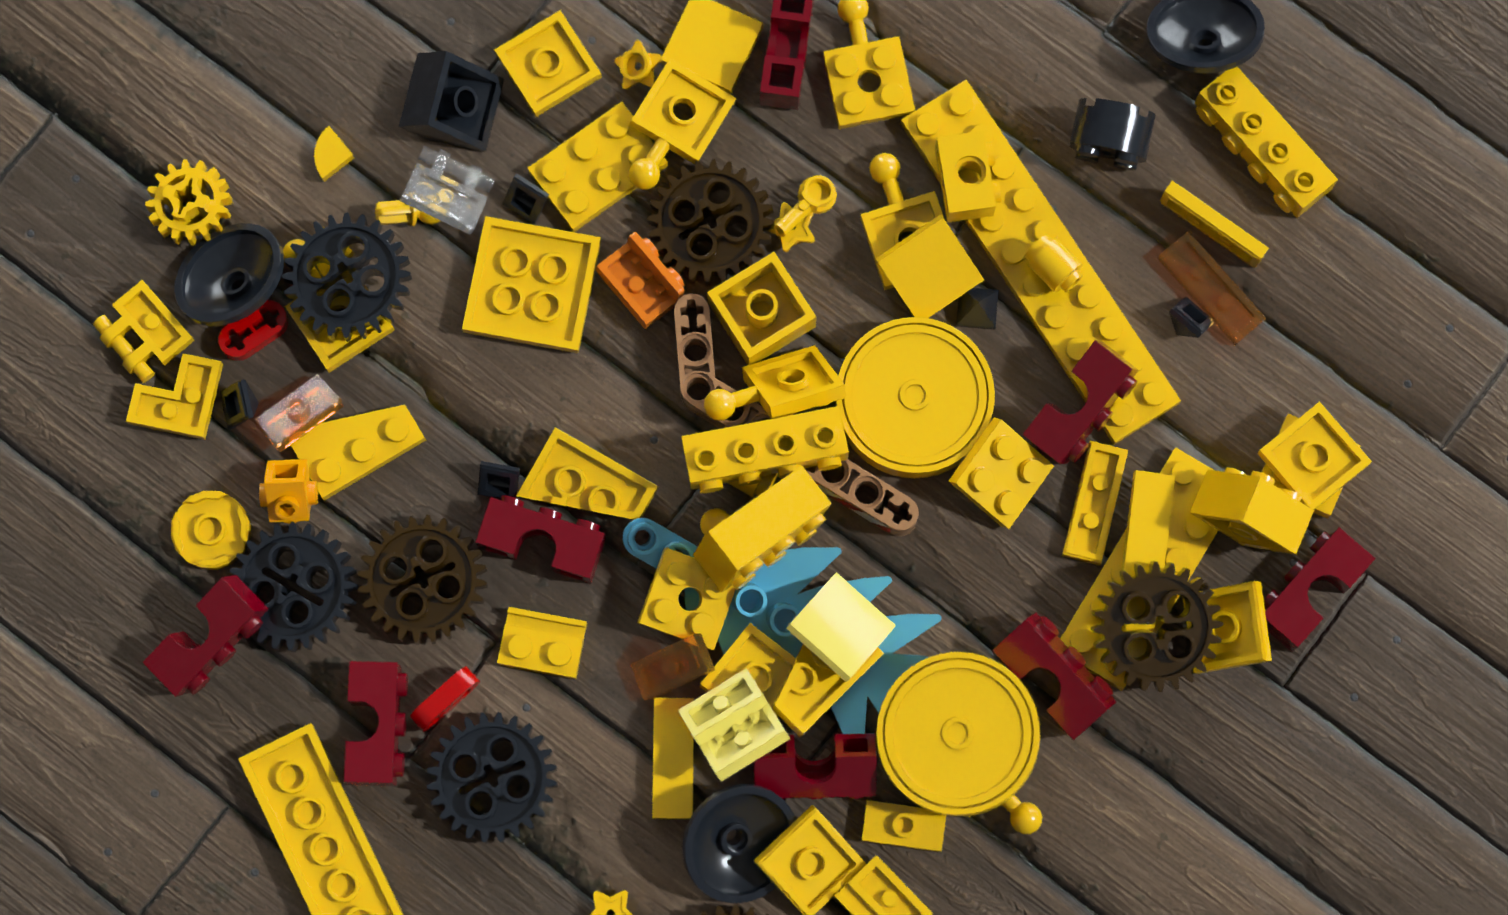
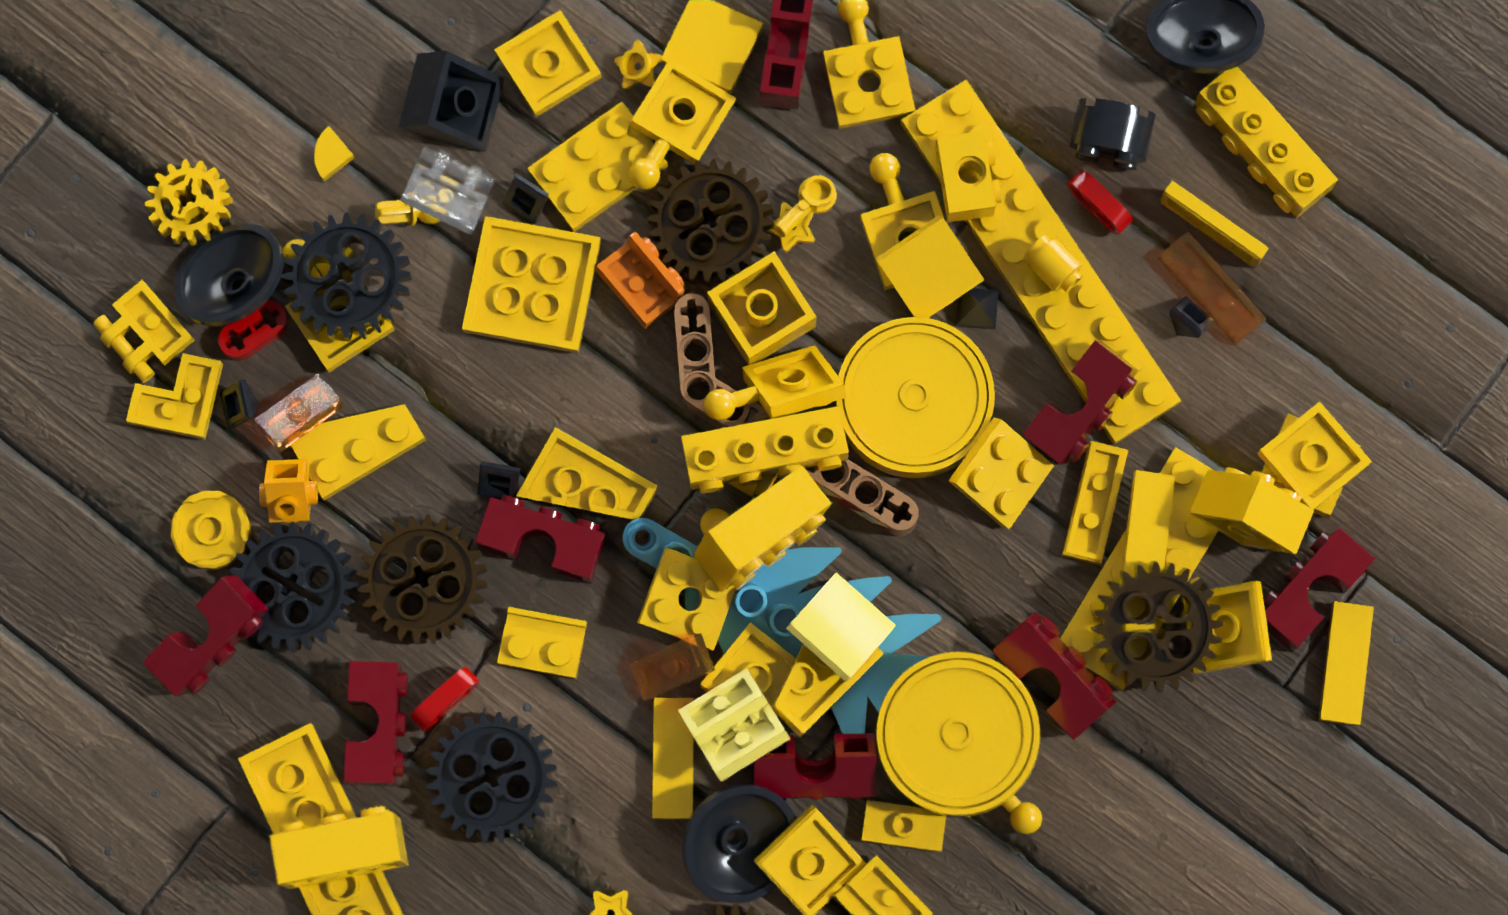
none -> yellow brick [270,806,409,889]
none -> red beam [1066,169,1133,235]
none -> yellow tile [1318,601,1374,726]

